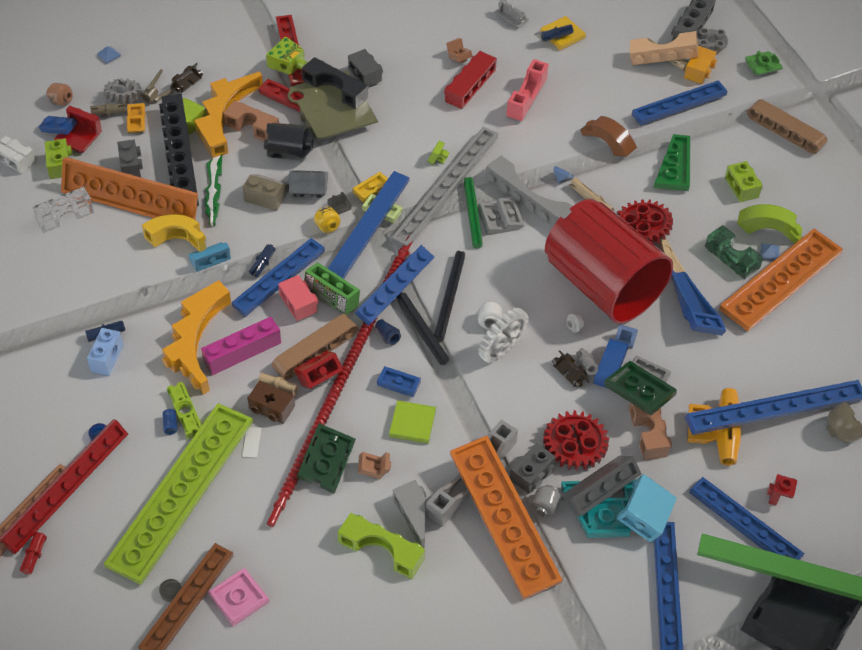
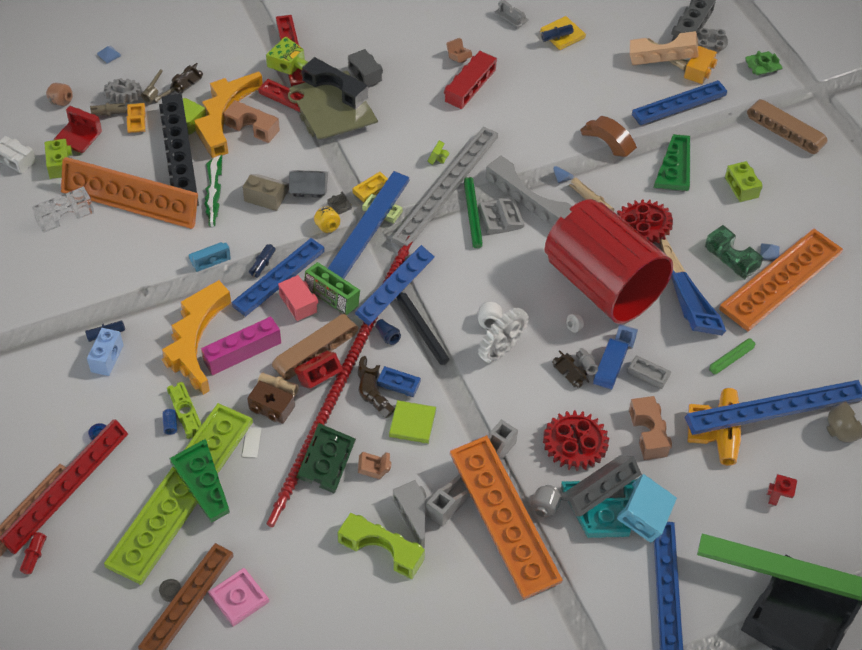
blue plate [39,116,77,135] -> none
dark grey brick [117,139,143,177] -> none
yellow arch [142,214,206,252] -> none
black cylinder [264,123,314,161] -> none
black axle [434,250,465,341] -> none
coral arch [506,59,549,121] -> none
dark grey brick [510,443,556,494] -> none
dark green plate [604,361,677,416] -> none
blue tile [689,477,805,560] -> none
lime arch [737,204,803,244] -> none
none -> green wing [169,439,230,523]
none -> dark brown piece [357,356,395,418]
none -> bright green axle [709,338,756,374]

